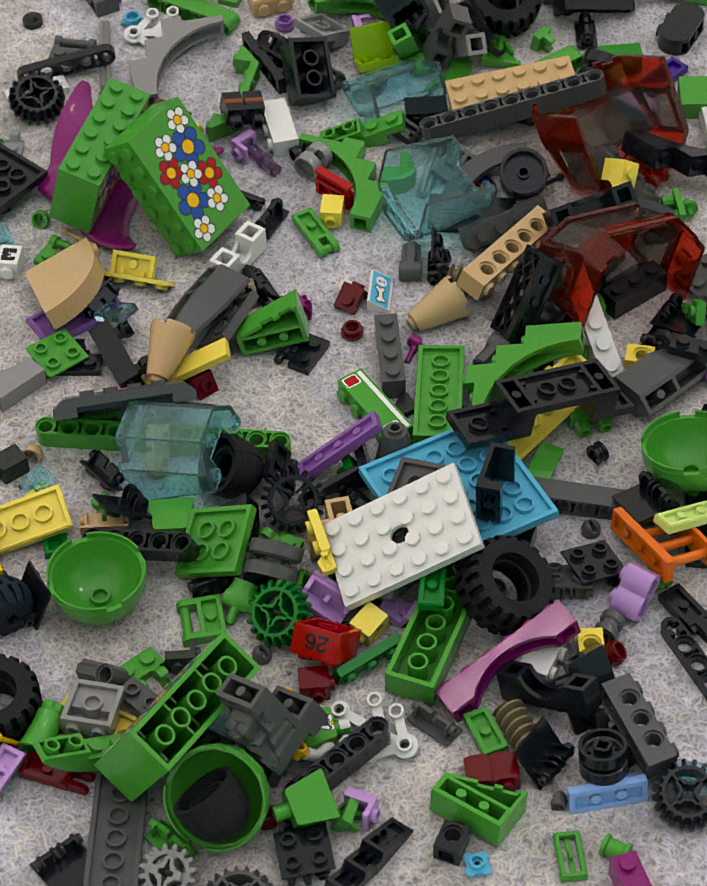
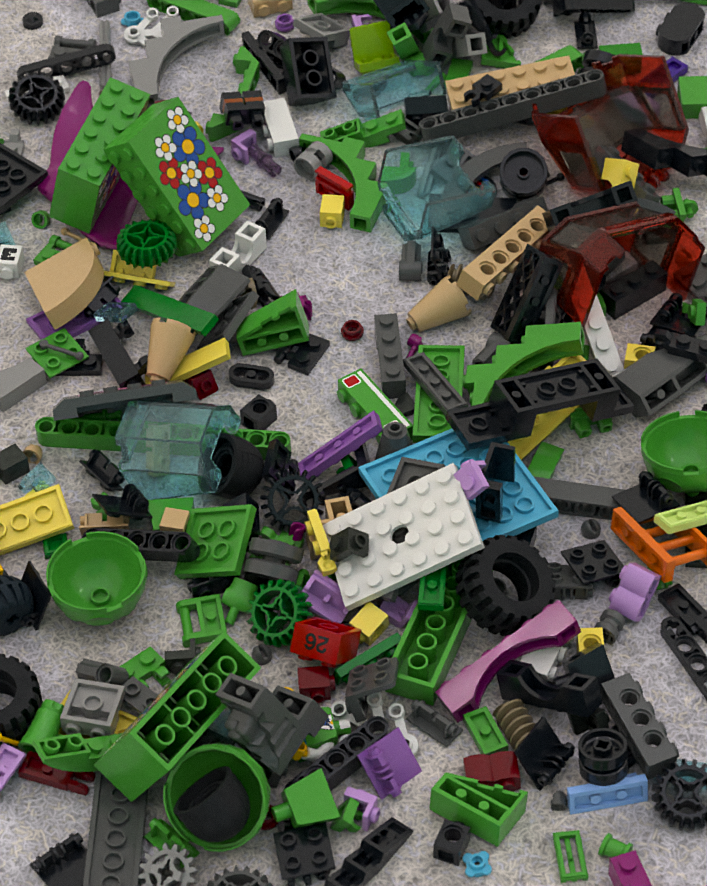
bright green plate [291,207,340,259] -> none
dark red bracket [333,281,368,315] -> none
slope [367,270,394,313] -> none
bright green tile [530,25,556,53] -> none
black bush [586,441,609,465] -> none
dark red plate [604,641,627,666] -> none
none -> dark grey hinge [39,340,84,360]
none -> green gear [116,218,177,269]
none -> green tile [121,285,219,337]
none -> tan tile [159,507,190,532]
none -> black plate [228,363,274,390]
none -> black brick [240,394,277,430]
none -> magenta hand [289,522,306,541]
none -> pearl dark grey bracket [329,527,369,562]
none -> dark grey bracket [345,657,399,723]
none -> medium lavender hinge [357,727,422,800]
none -> dark grey tile [403,352,468,416]
none -> lavender bracket [453,459,489,500]
none -> black plate [464,74,503,107]
none -> dark grey tile [545,288,561,324]

